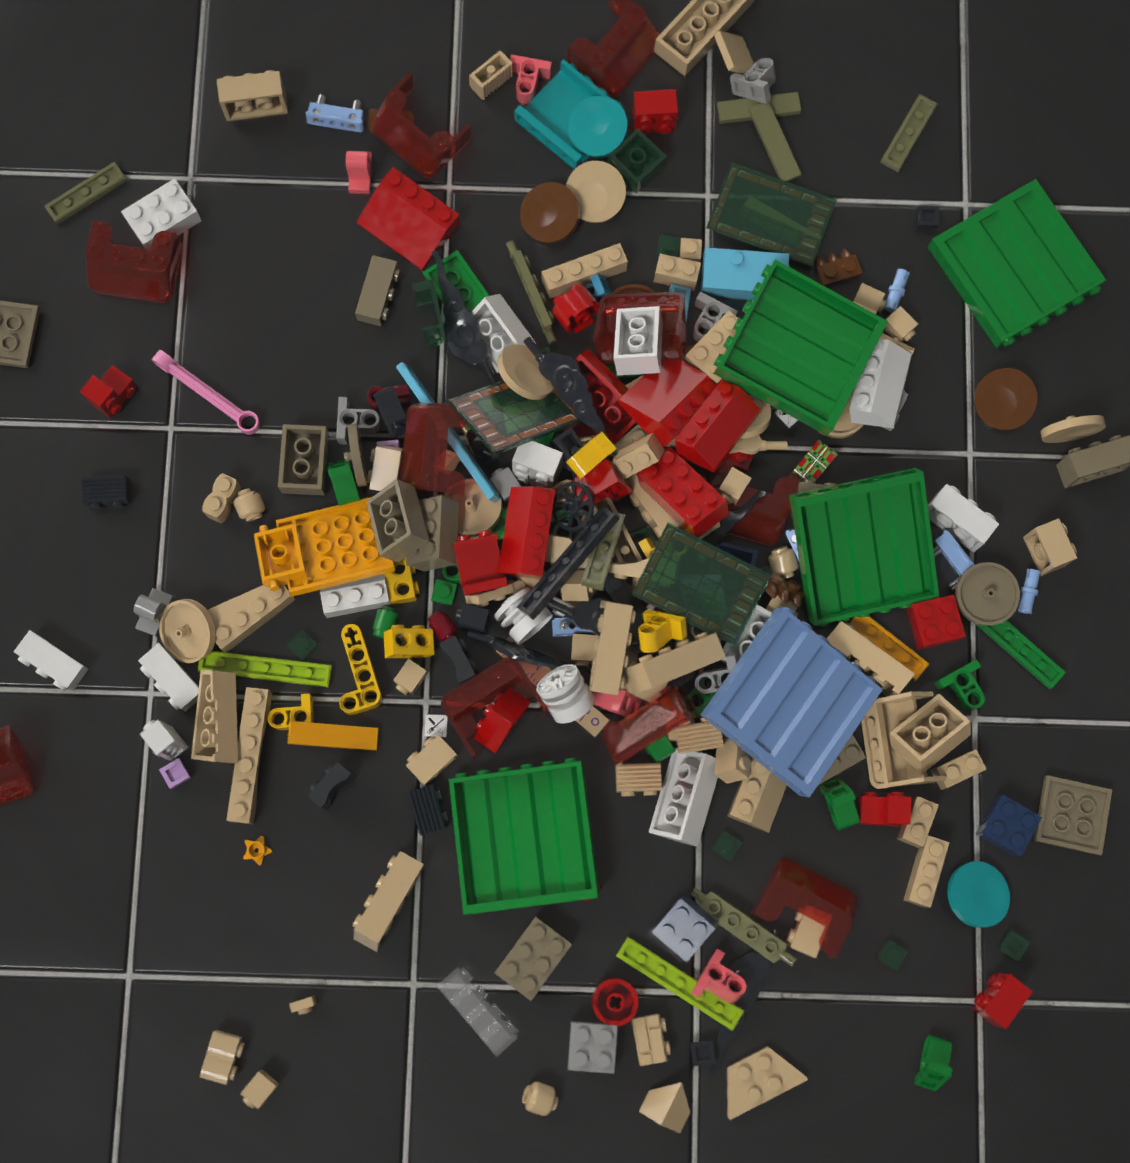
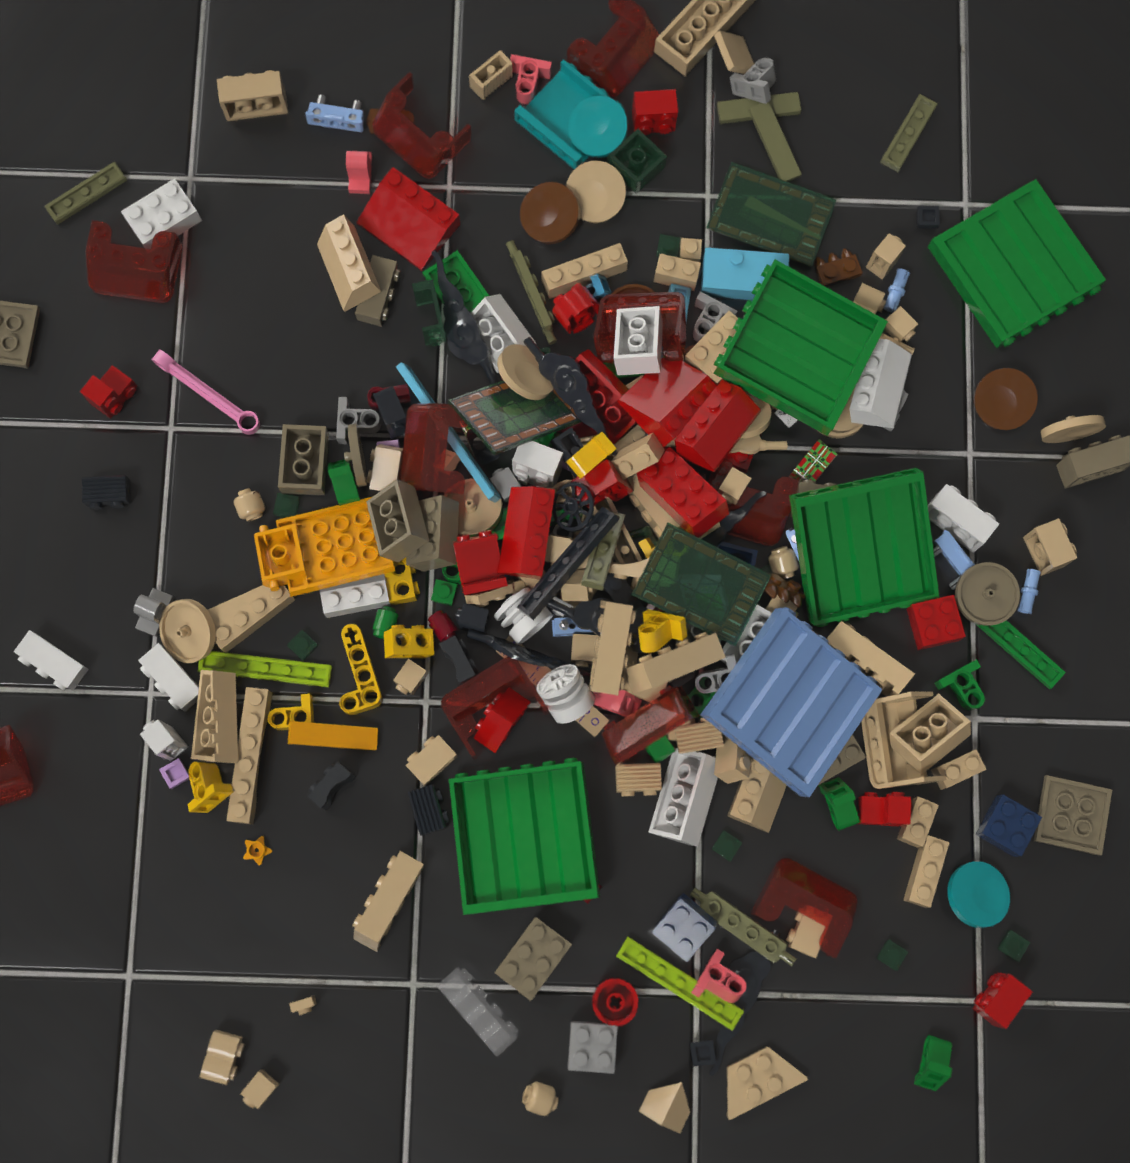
tan brick [202,473,241,523] -> none
white sticker [424,714,448,737] -> none
tan brick [632,1013,671,1066] -> none
light orange tile [849,616,929,681] -> none
none -> yellow tile [188,762,233,813]
none -> clear green plate [273,493,300,518]
none -> tan slope [317,214,381,312]
none -> tan brick [866,233,906,280]

